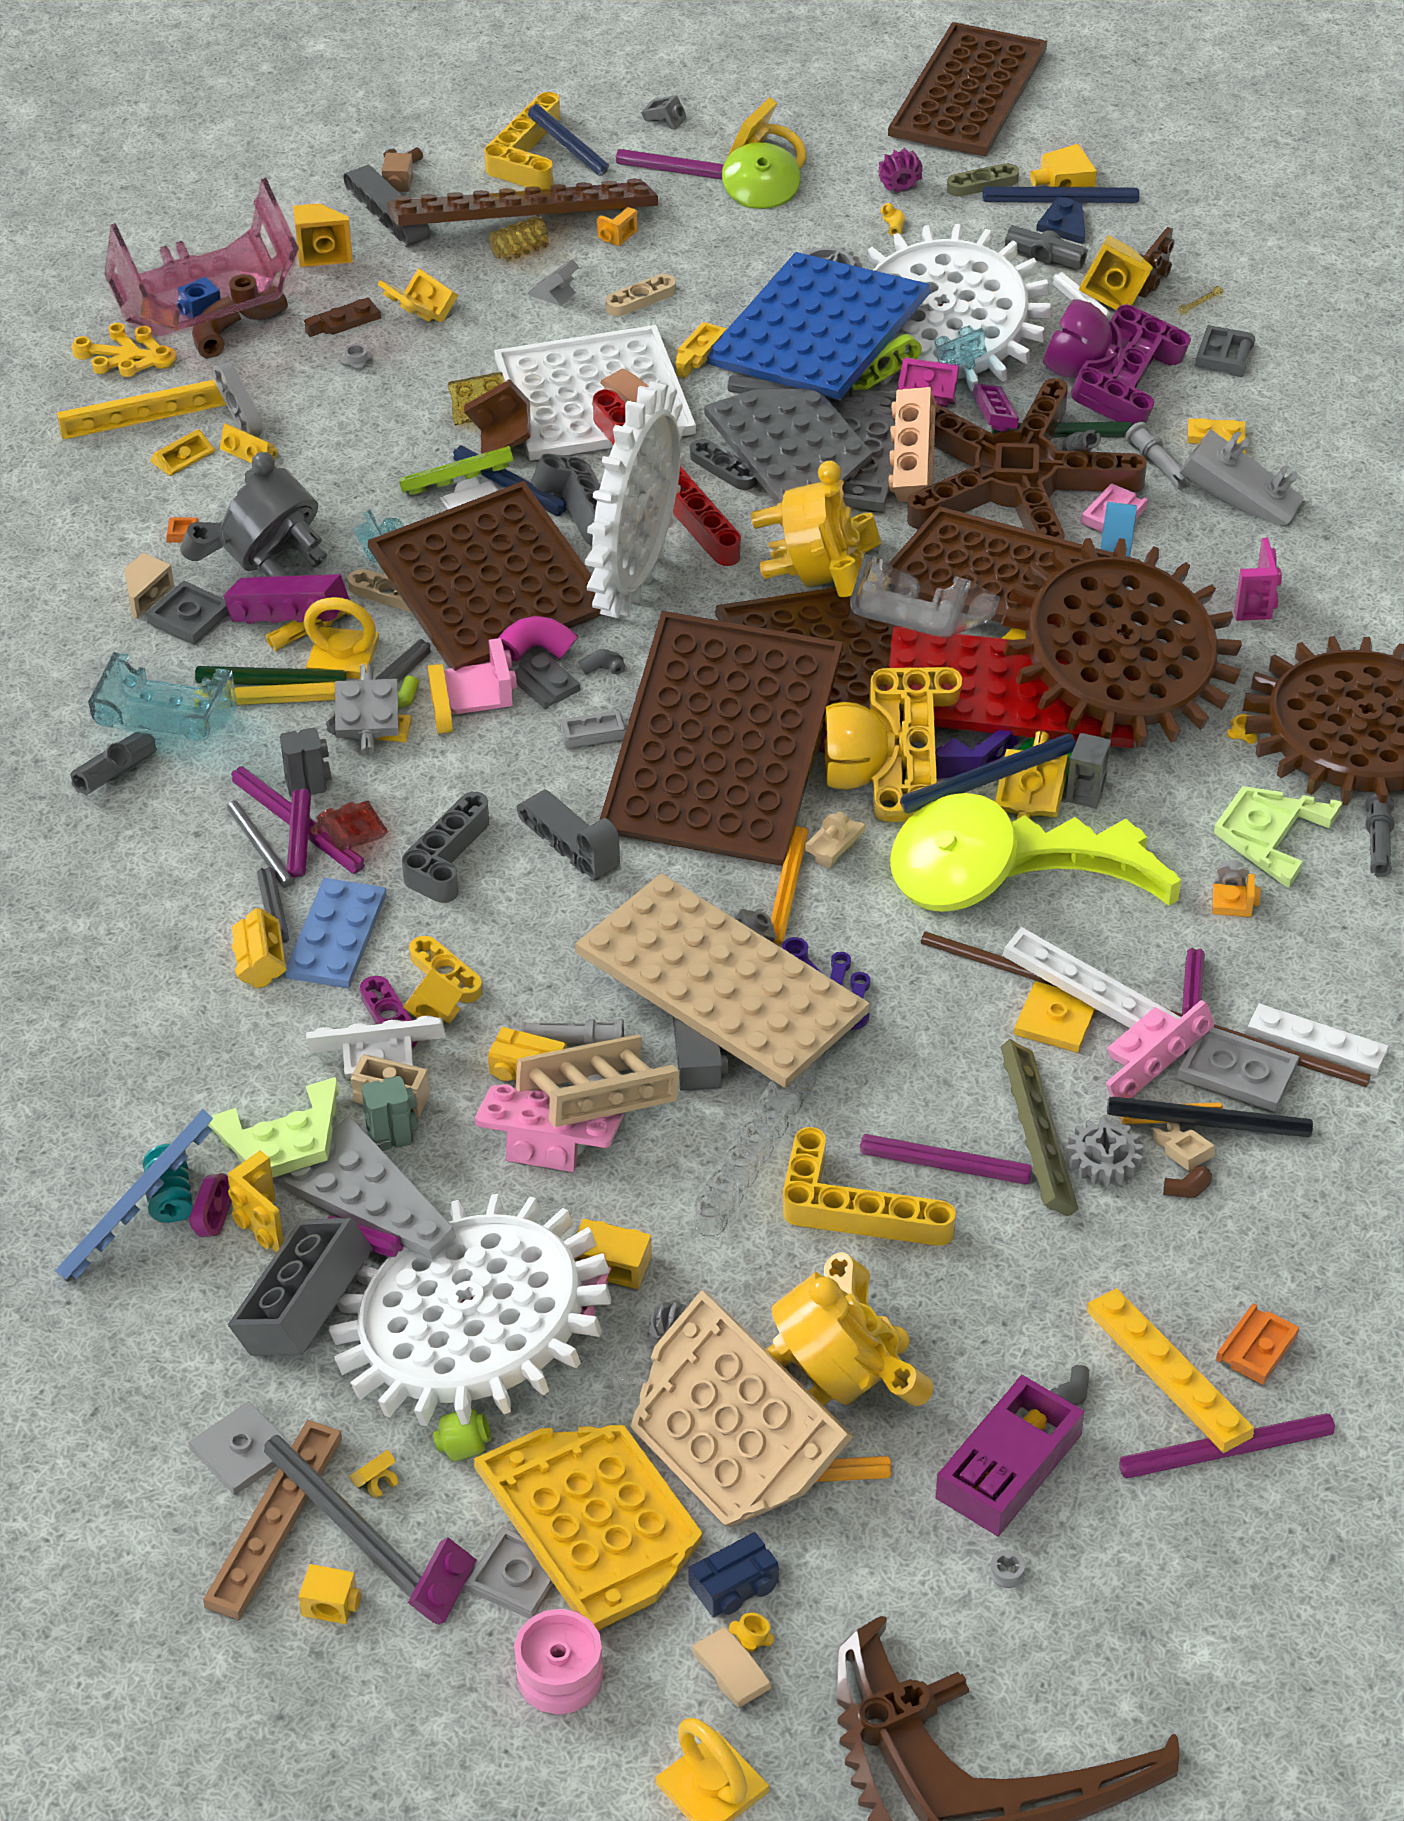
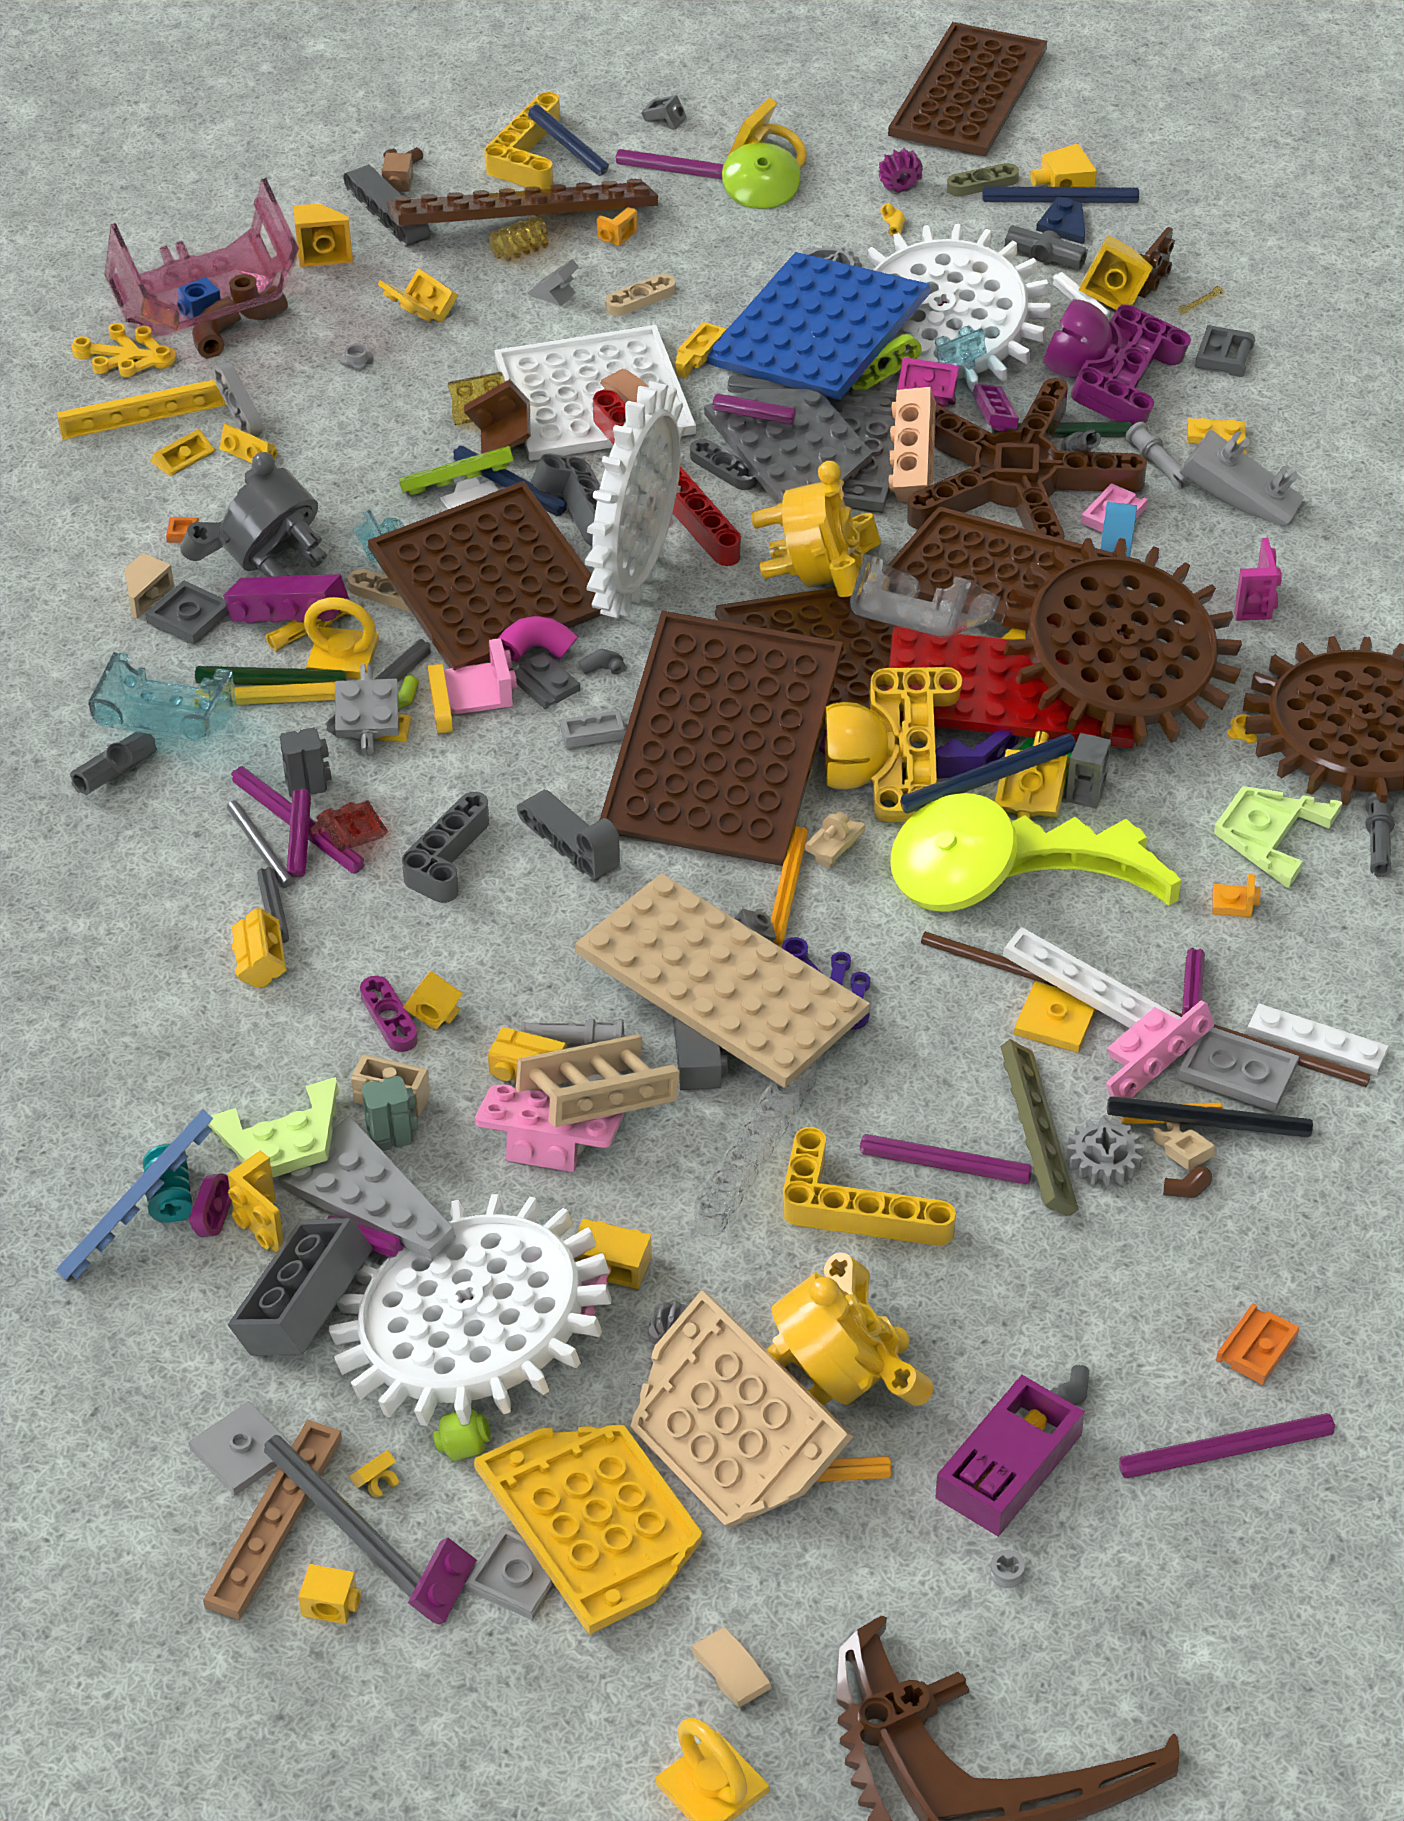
medium blue plate [285,878,387,988] -> none
reddish brown hinge [304,297,381,337] -> none
white bracket [306,1016,446,1080] -> none
yellow beam [409,936,482,1003] -> none
bright pink wheel [514,1609,603,1715] -> none
dark blue brick [688,1532,779,1618] -> none
yellow plate [728,1612,774,1652] -> none
yellow plate [1087,1288,1254,1453] -> none
light grey plate [1215,860,1250,886] -> none
none -> magenta axle [712,394,796,425]

